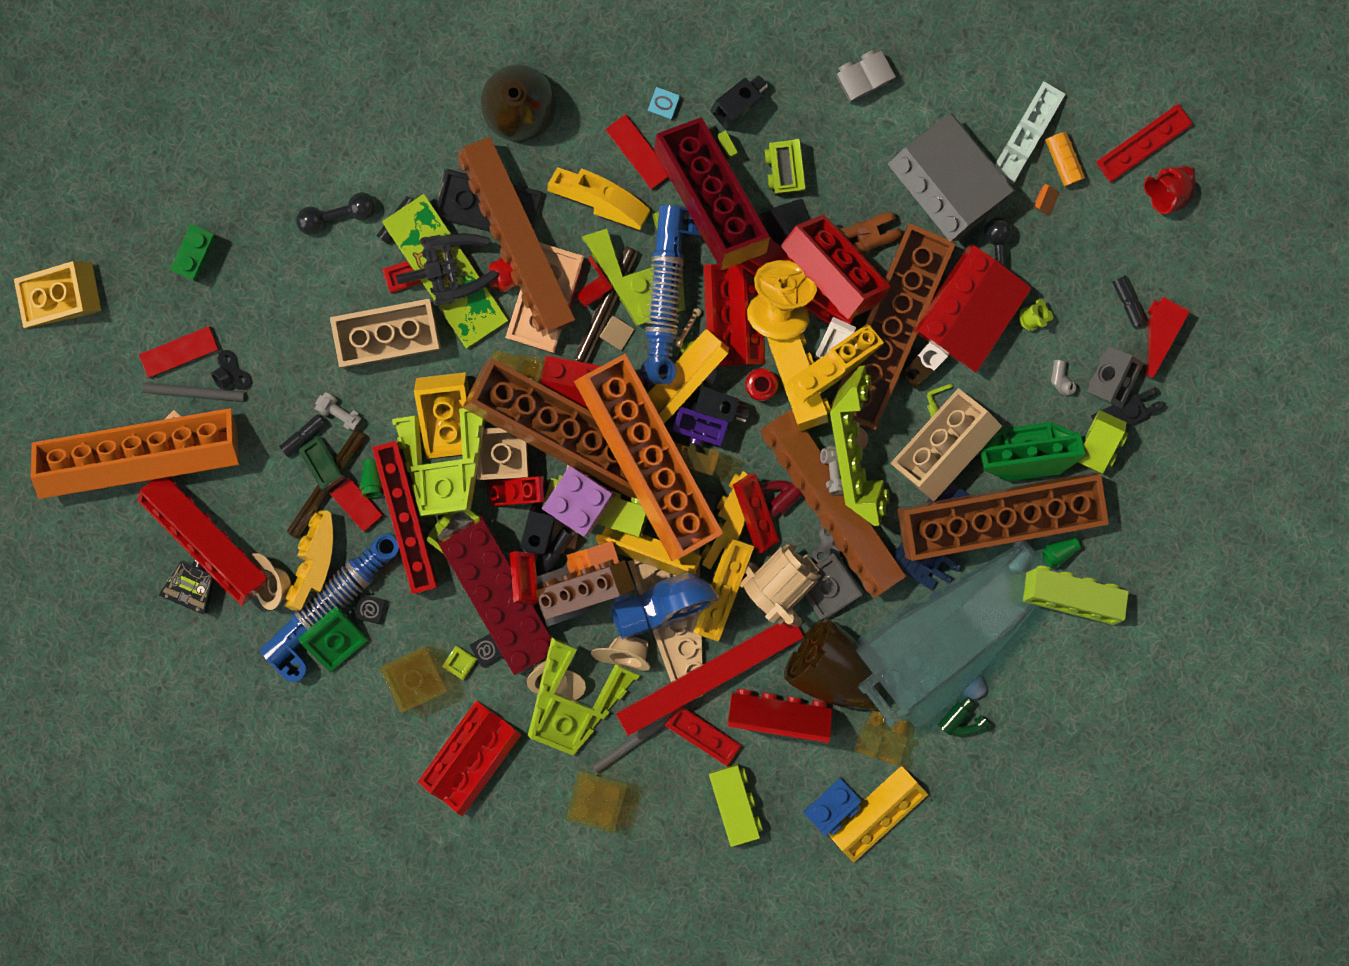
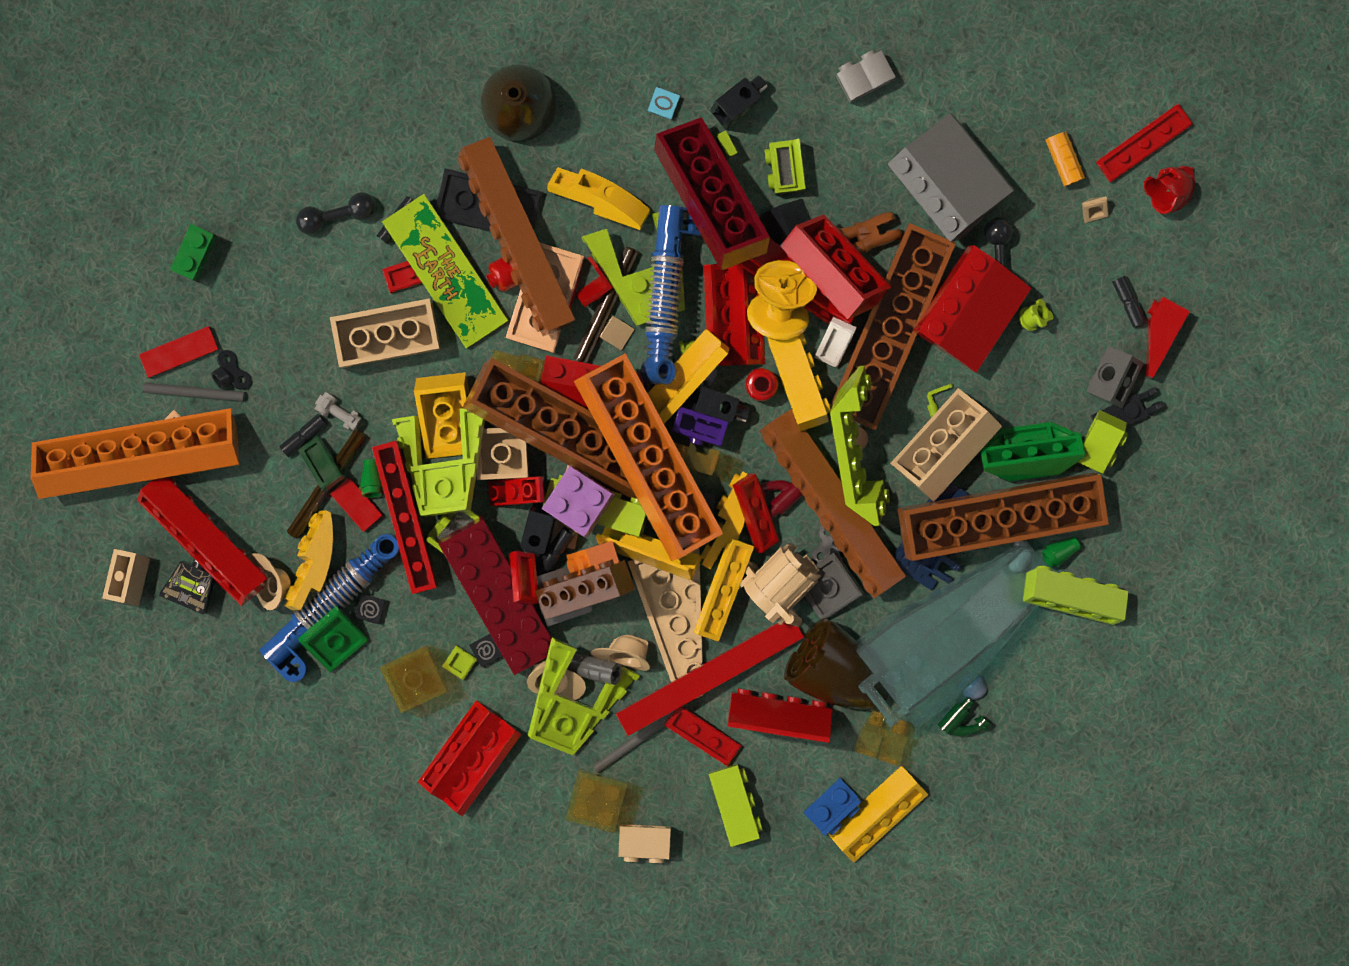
yellow slope [14,261,101,328] -> none
black bar [396,233,498,306] -> none
red tile [605,114,669,190] -> none
blue piece [611,572,719,640] -> none
tan hinge [675,308,702,347] -> none
yellow slope [787,324,884,403] -> none
light grey bar [820,446,843,495] -> none
leg [901,342,948,388] -> none
light aqua slope [995,82,1065,185] -> none
orange slope [1033,184,1059,215] -> none
light grey arm [1051,360,1076,396] -> none
none -> tan brick [102,549,150,607]
none -> dark grey axle [567,653,622,685]
none -> tan brick [618,824,671,863]
none -> tan slope [1082,196,1109,223]

